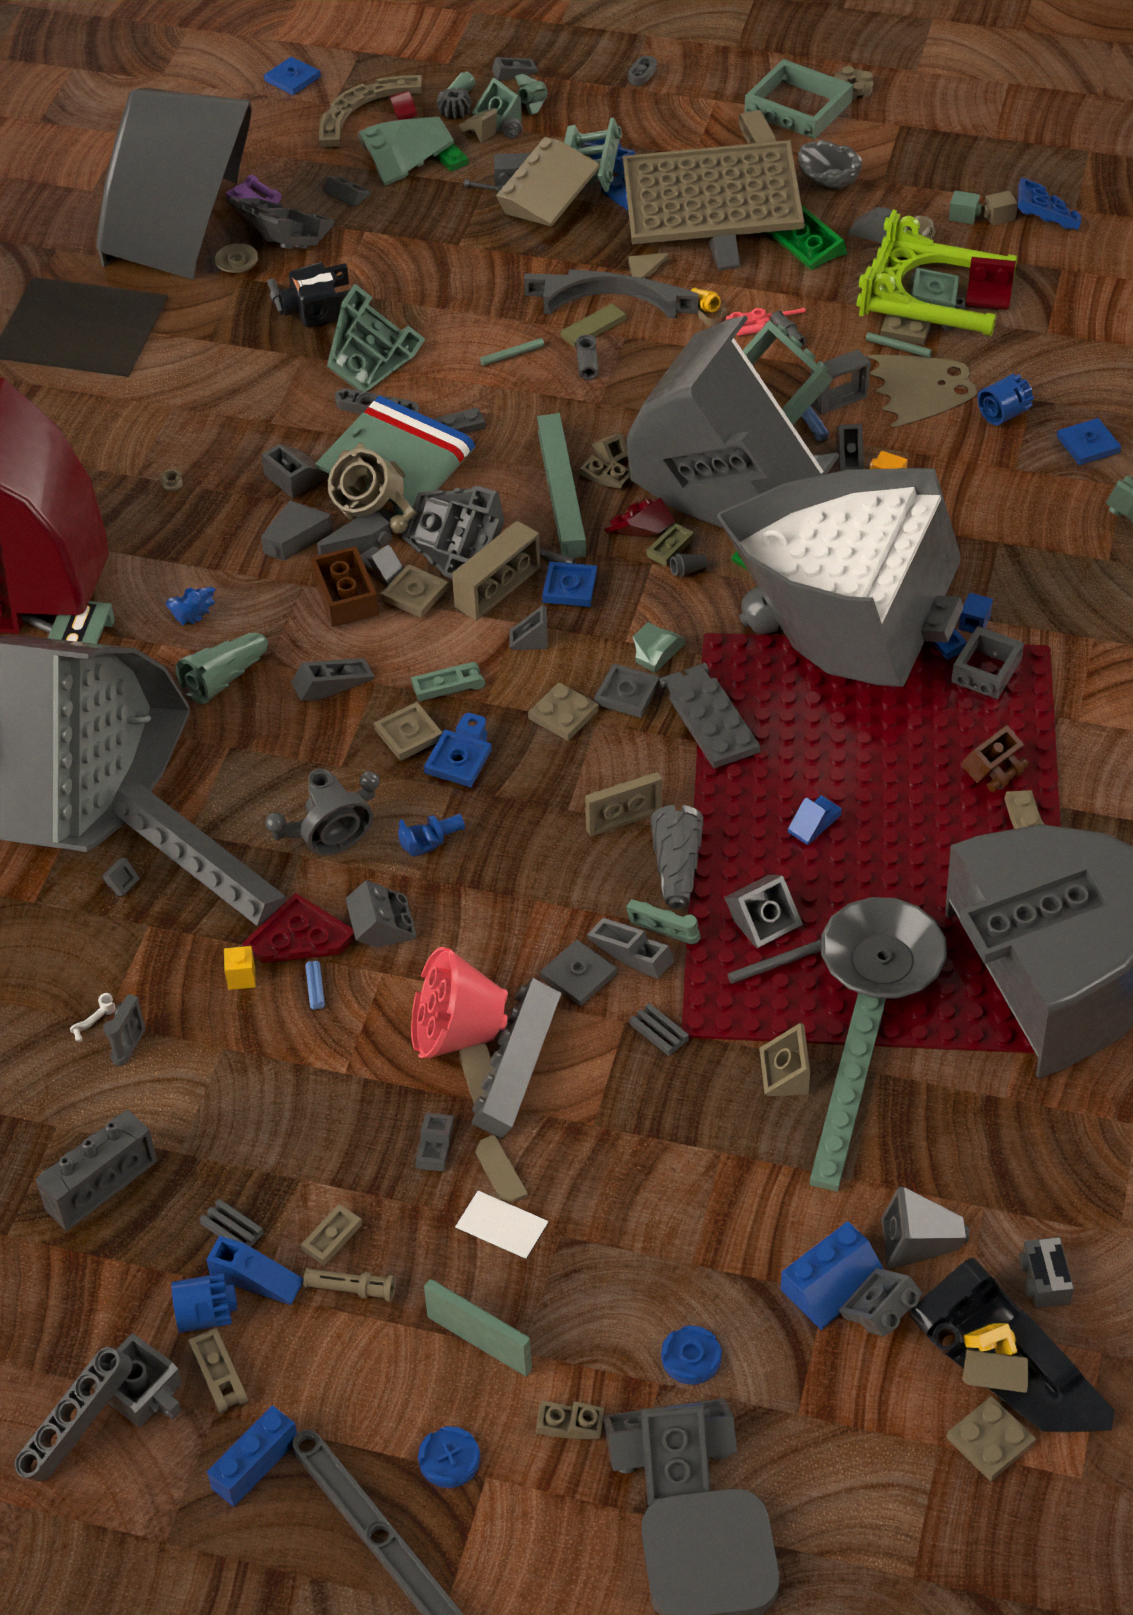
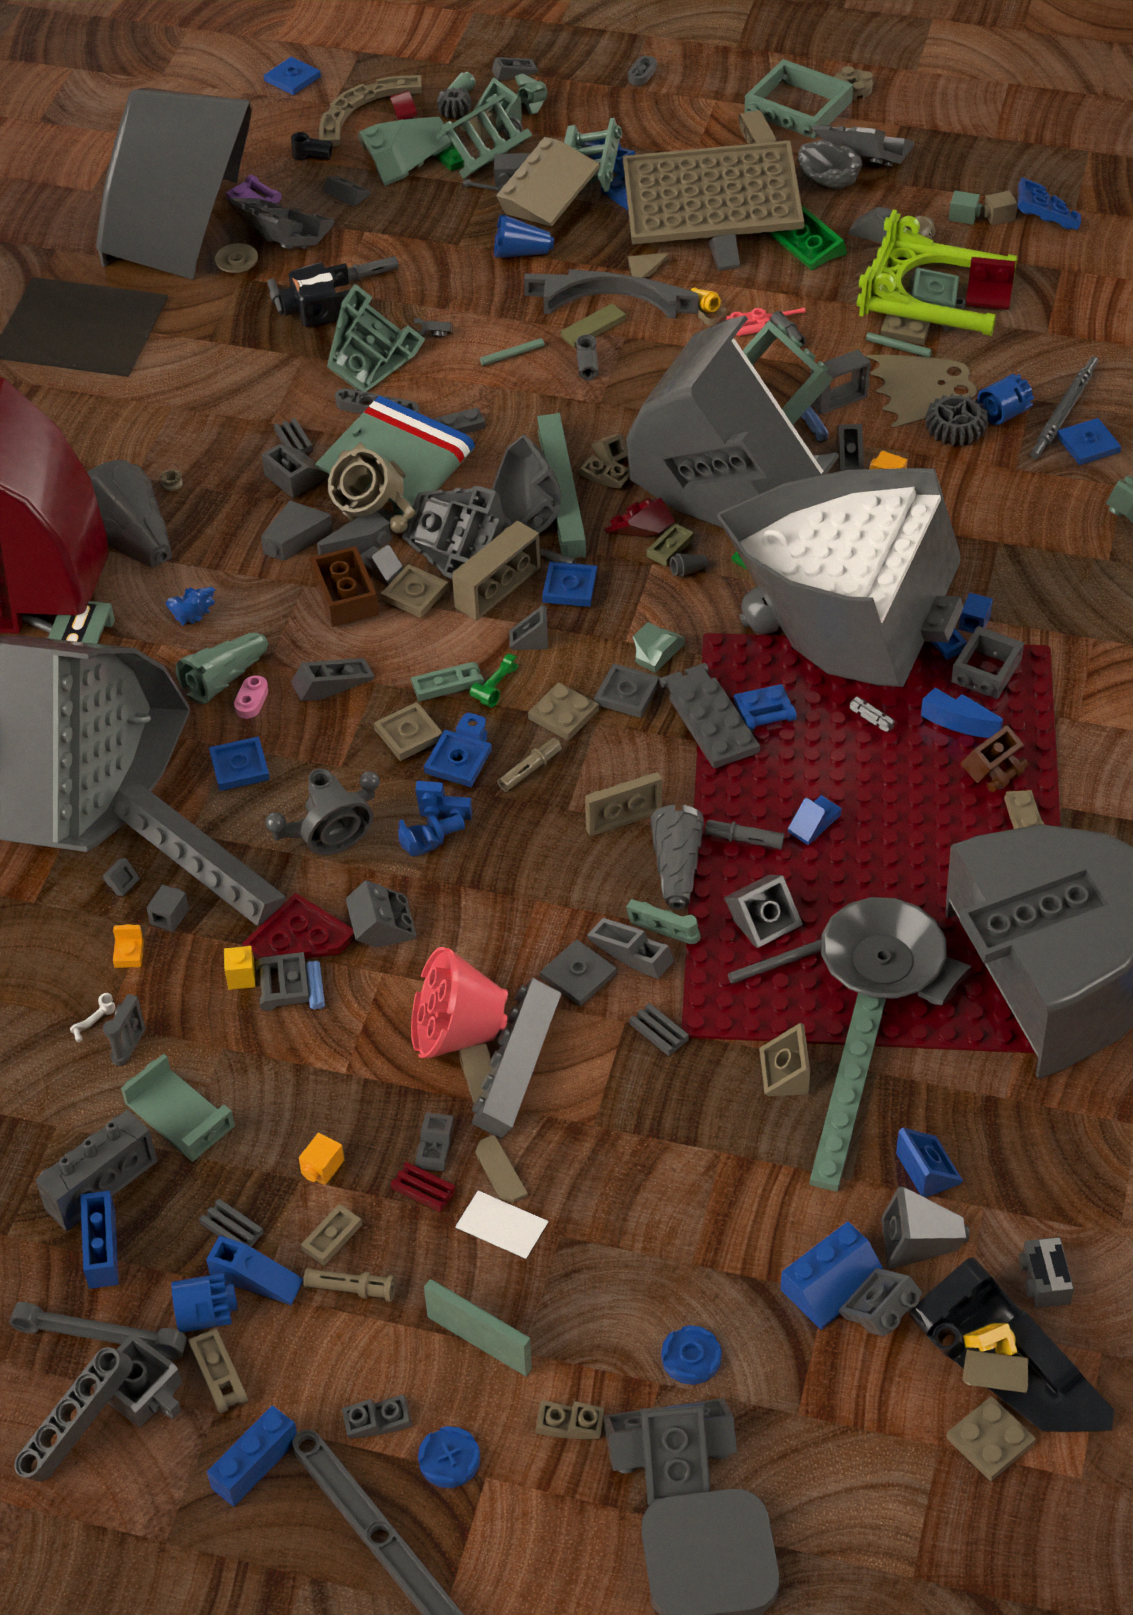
none -> dark grey piece [9,1302,187,1360]
none -> blue brick [81,1191,119,1289]
none -> dark grey cone [87,460,172,568]
none -> light orange bracket [113,924,144,968]
none -> sand green panel [121,1054,235,1162]
none -> dark grey brick [147,884,189,932]
none -> blue plate [209,736,270,791]
none -> bright pink plate [234,676,268,719]
none -> dark grey plate [256,952,309,1011]
none -> dark grey tile [274,418,313,454]
none -> black piece [291,132,333,160]
none -> light orange brick [299,1132,344,1185]
none -> dark grey axle [336,256,399,281]
none -> dark grey slope [342,1394,413,1438]
none -> dark red tile [390,1162,455,1213]
none -> dark grey plate [414,318,453,337]
none -> blue plate [415,781,473,820]
none -> sand green fence [436,93,532,179]
none -> green brick [470,653,519,708]
none -> dark grey cone [491,434,561,534]
none -> blue cone [494,215,554,258]
none -> dark tan axle [497,738,562,792]
none -> dark grey axle [705,820,785,849]
none -> blue plate [734,684,797,730]
none -> dark grey wedge [812,125,914,167]
none -> axle [850,697,895,732]
none -> blue slope [896,1128,963,1198]
none -> dark grey slope [918,957,972,1006]
none -> blue slope [921,687,1003,738]
none -> dark grey gear [925,393,988,447]
none -> dark grey axle [1030,356,1099,459]

